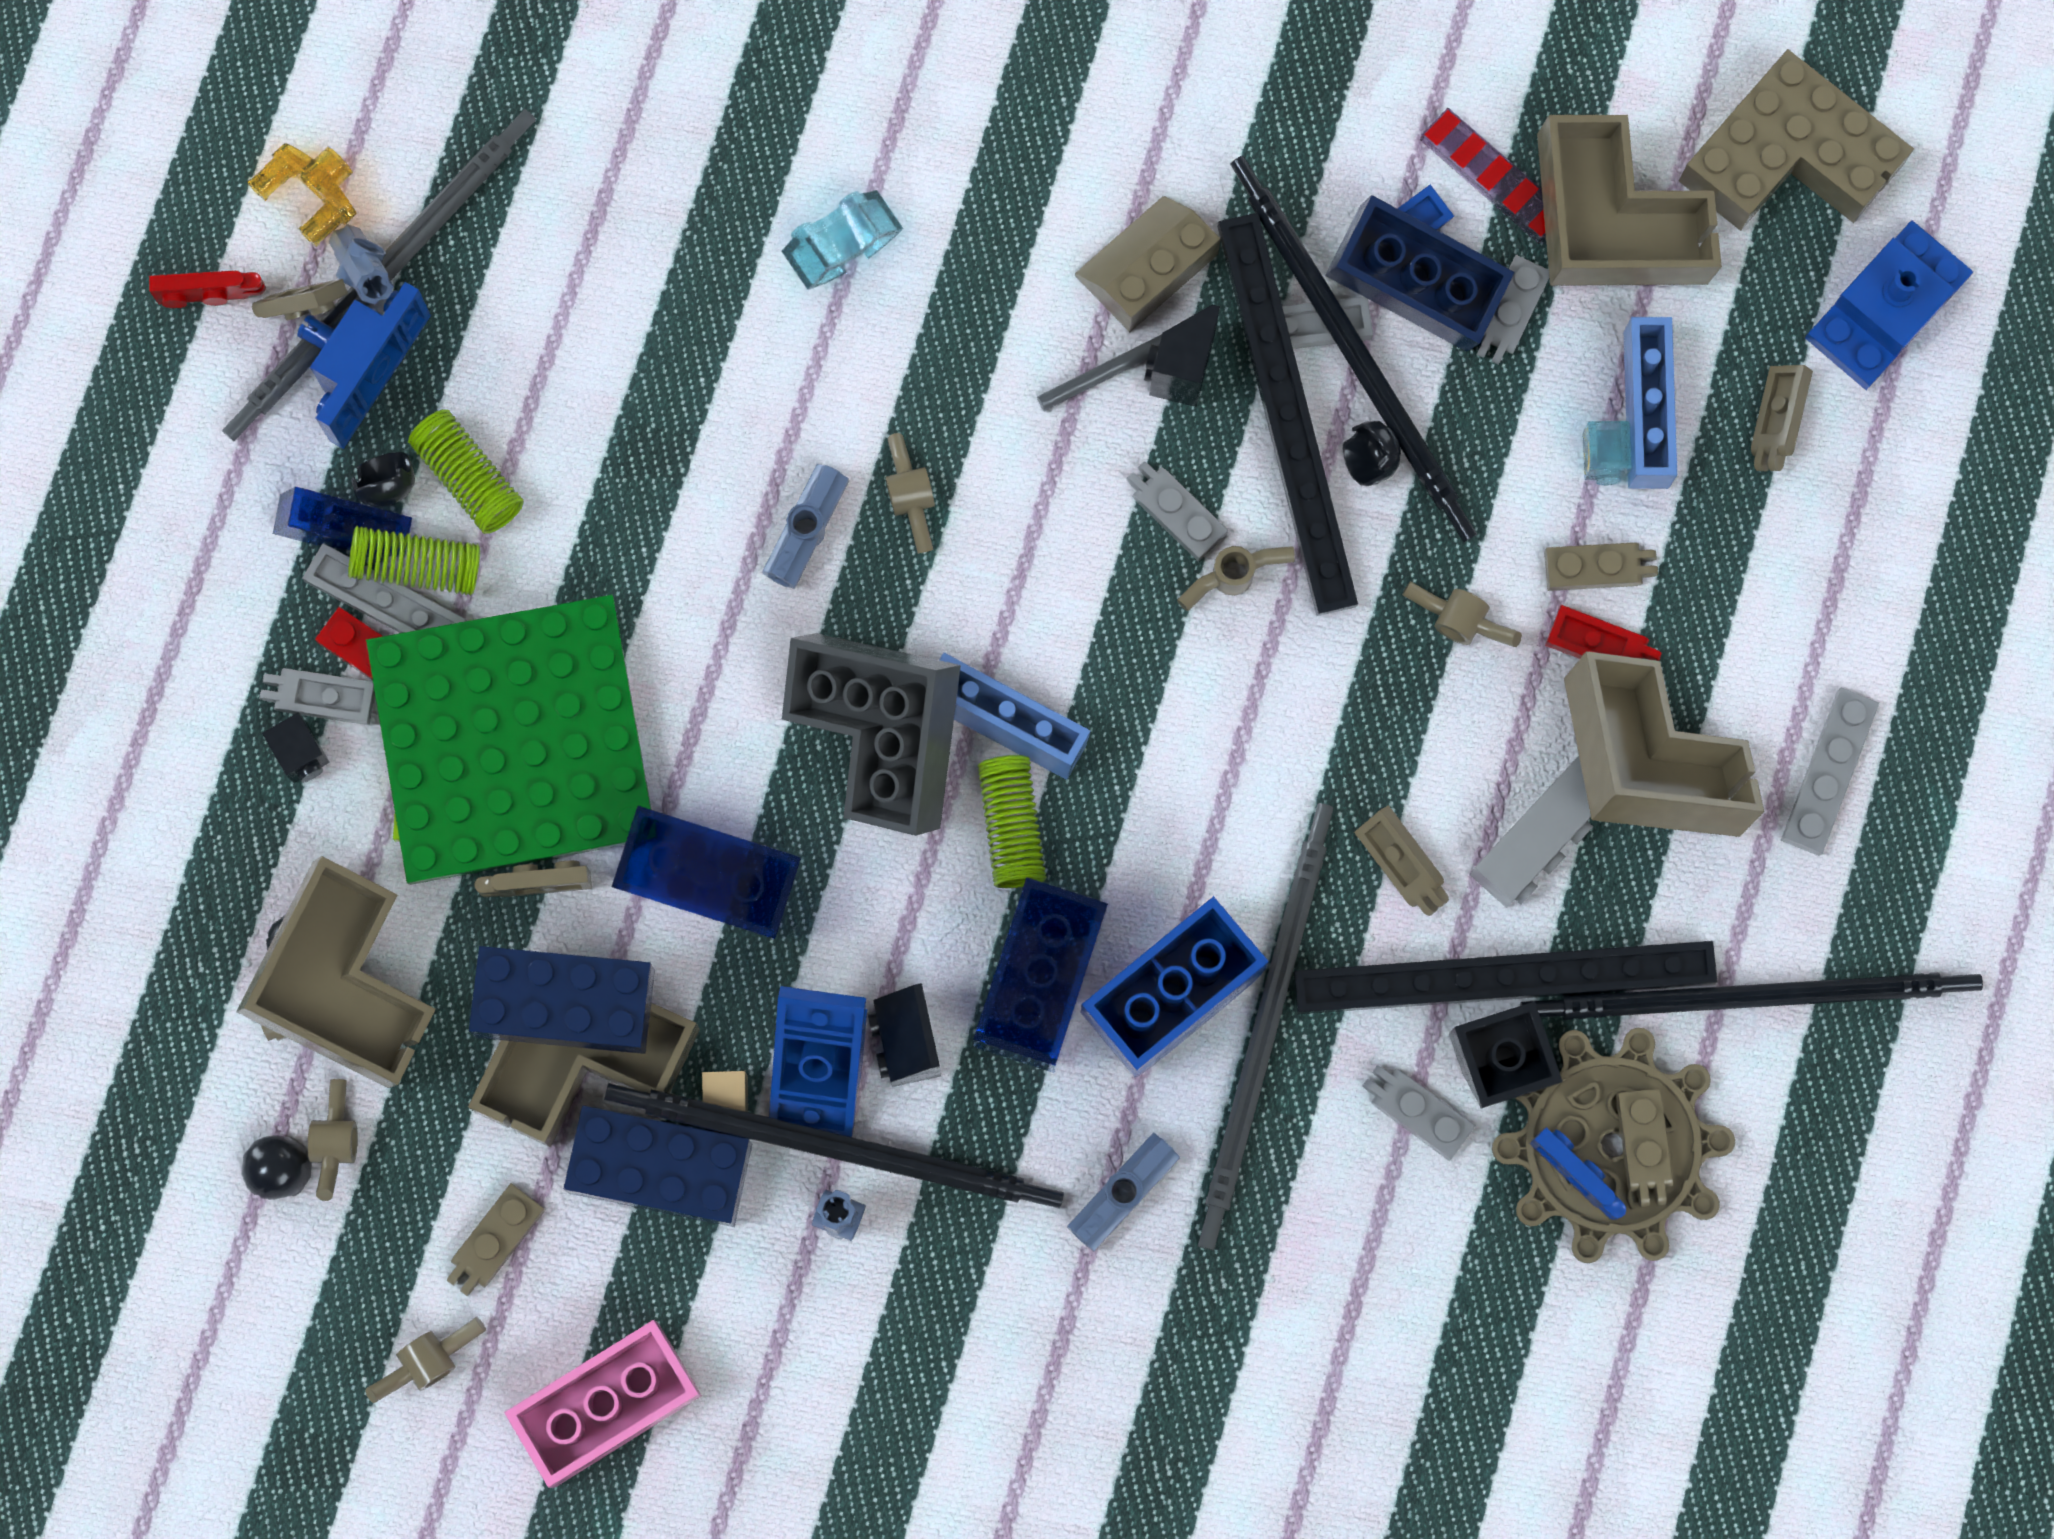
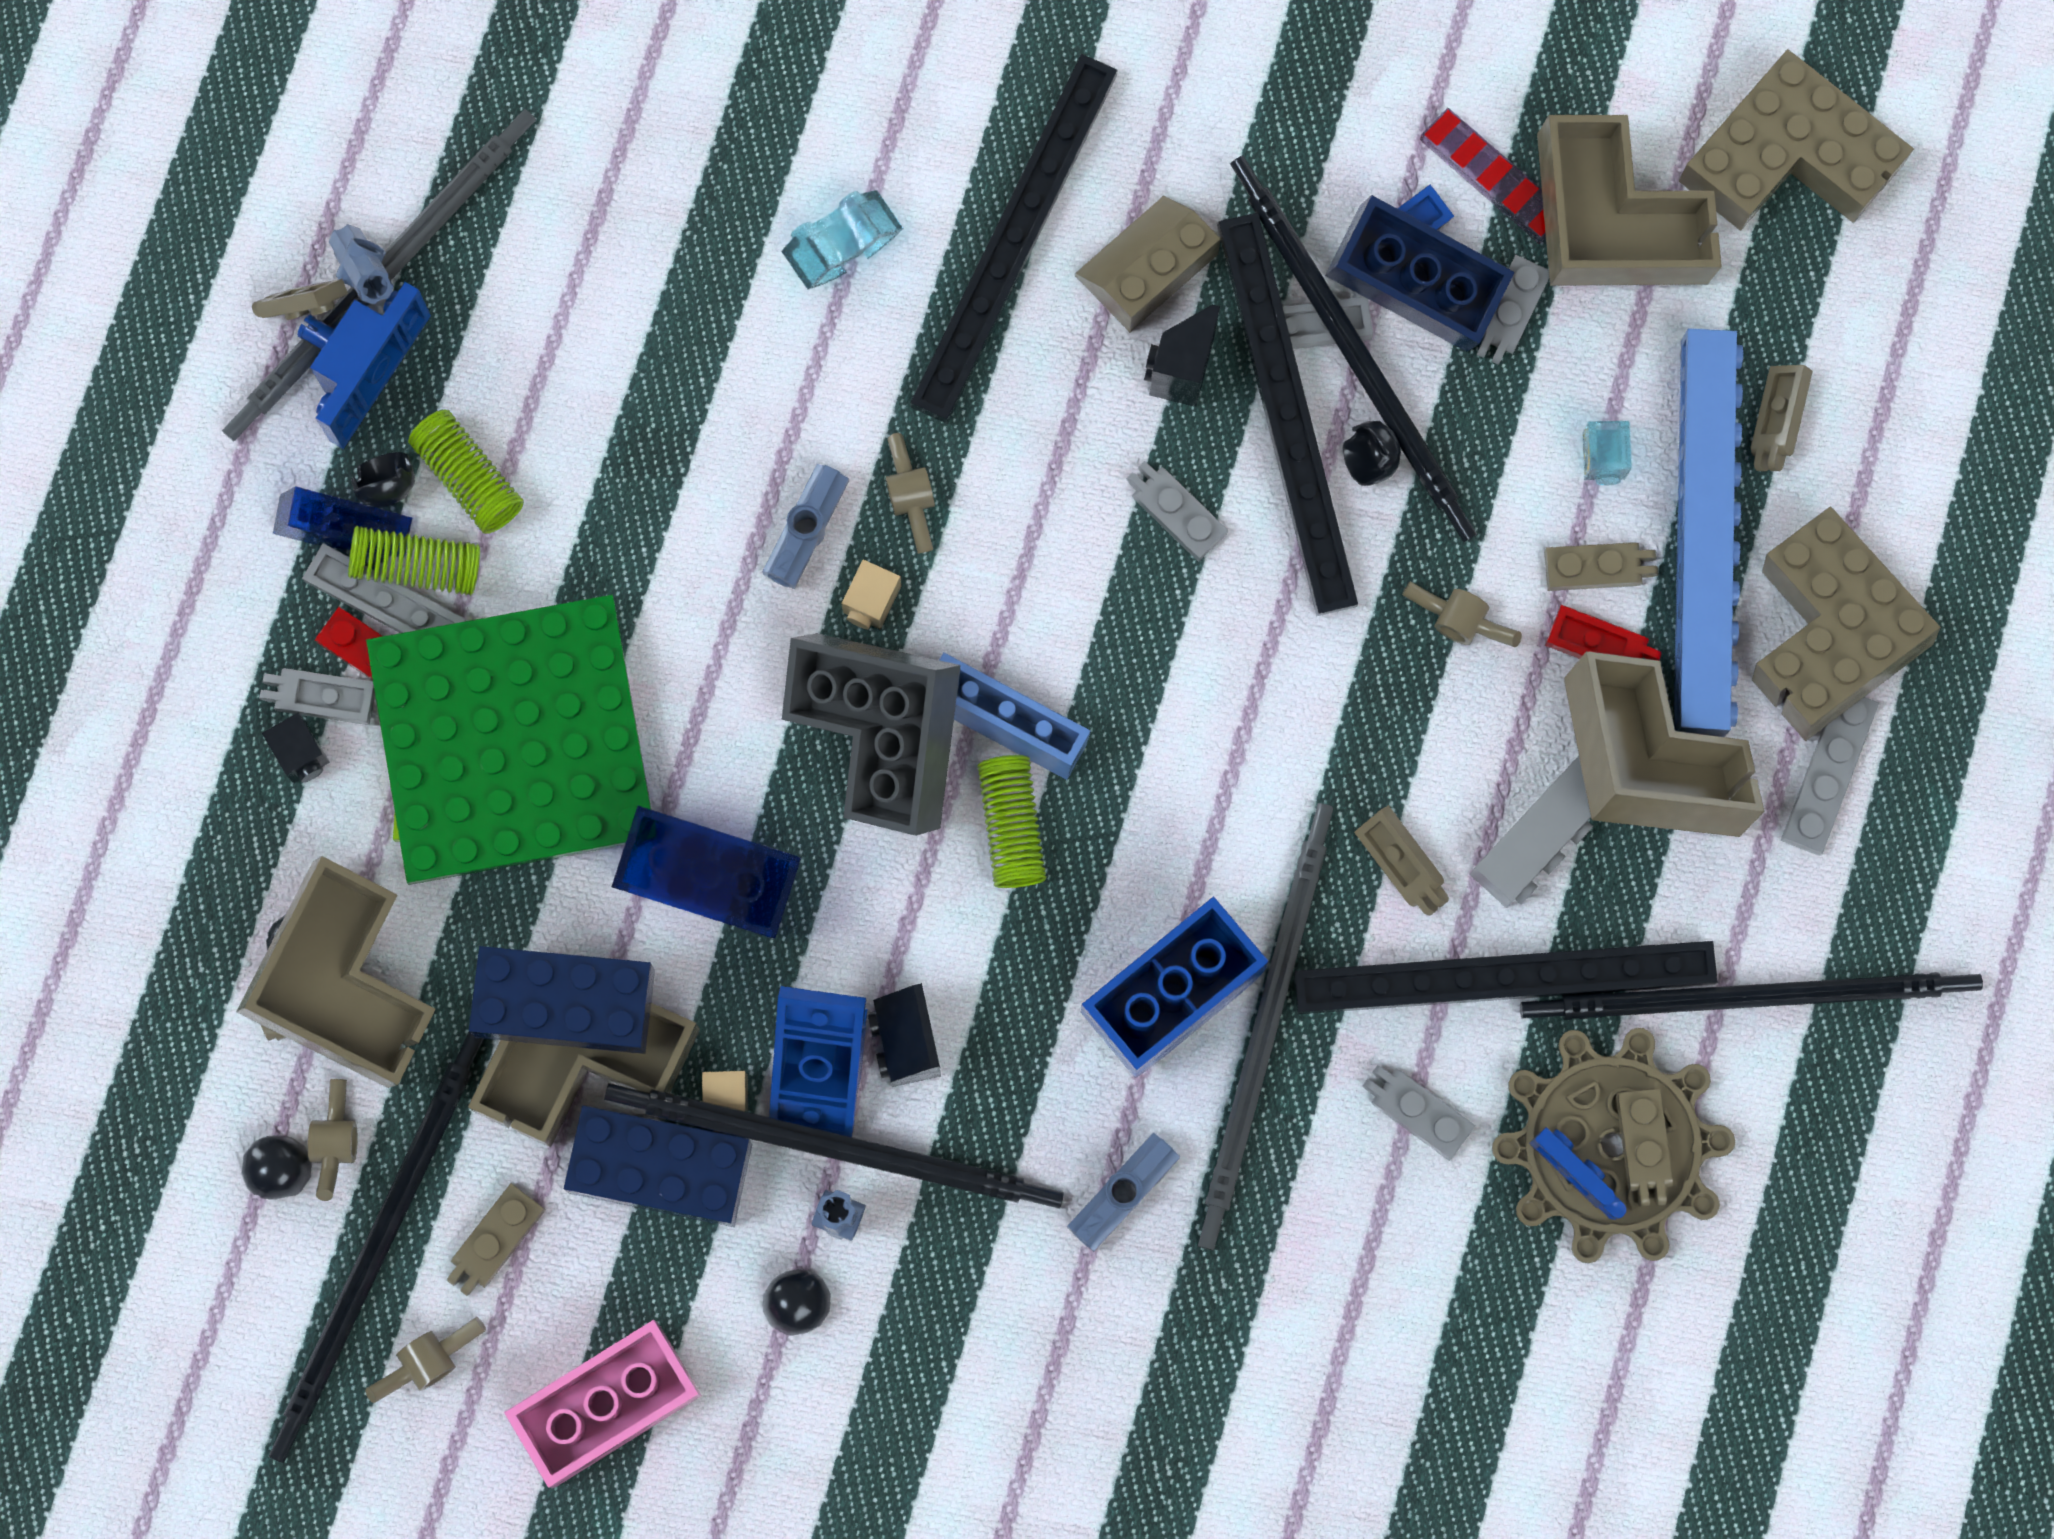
red hinge [149,270,266,308] -> none
clear yellow connector [247,143,357,247] -> none
dark tan hinge [475,860,592,897] -> none
clear blue brick [973,877,1108,1073] -> none
dark grey bar [1037,334,1162,411] -> none
dark tan piece [1177,546,1295,611] -> none
black slope [1449,1001,1563,1109] -> none
medium blue brick [1623,317,1677,489] -> none
blue brick [1805,220,1974,391] -> none
none -> black axle [268,1032,484,1463]
none -> black hair [763,1269,831,1336]
none -> tan brick [842,559,901,630]
none -> black plate [910,54,1118,424]
none -> medium blue brick [1674,328,1743,737]
none -> dark tan piece [1752,506,1941,741]

